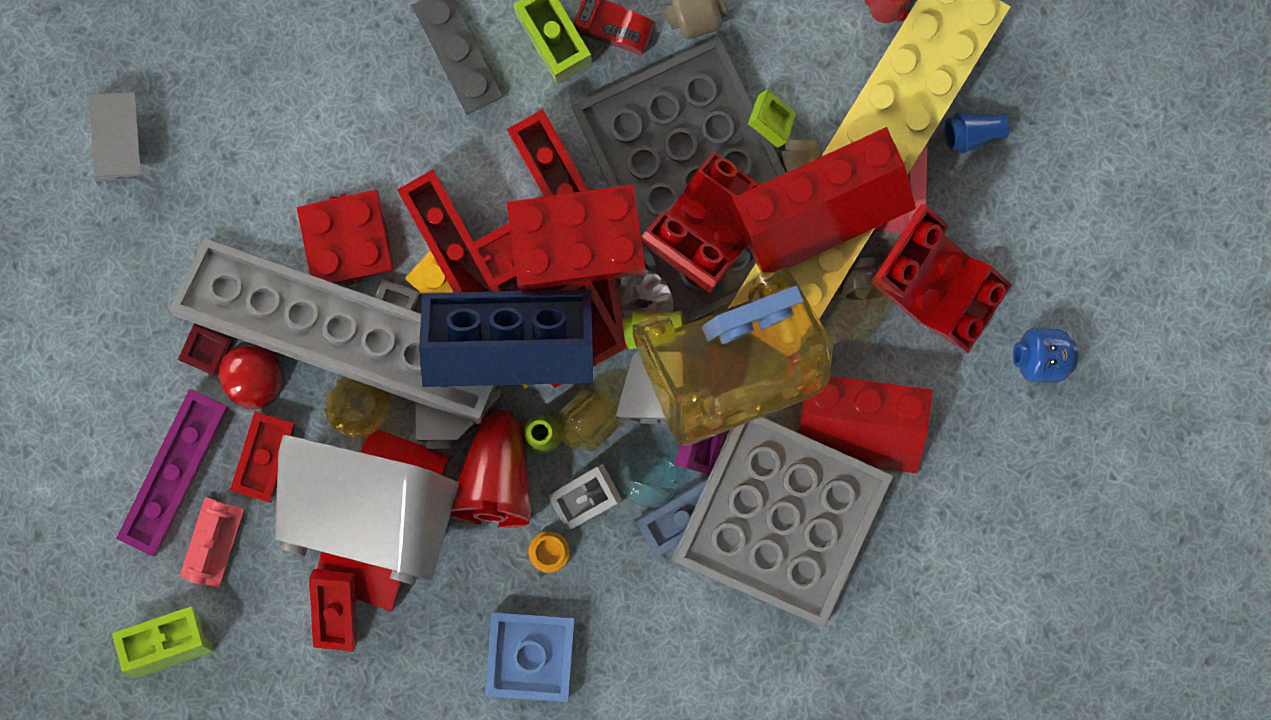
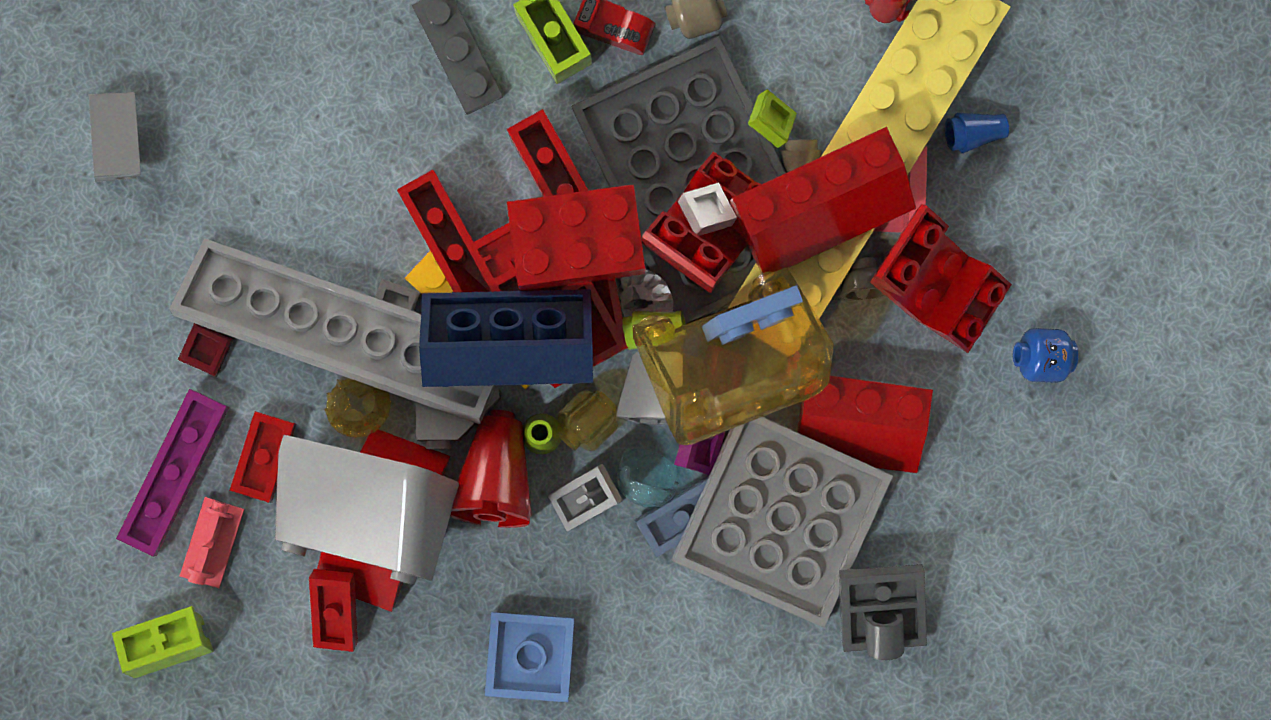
red hair [219,344,284,409] -> none
red plate [296,189,395,285] -> none
light orange plate [528,531,570,573] -> none
none -> white plate [678,183,737,236]
none -> dark grey plate [839,564,927,660]

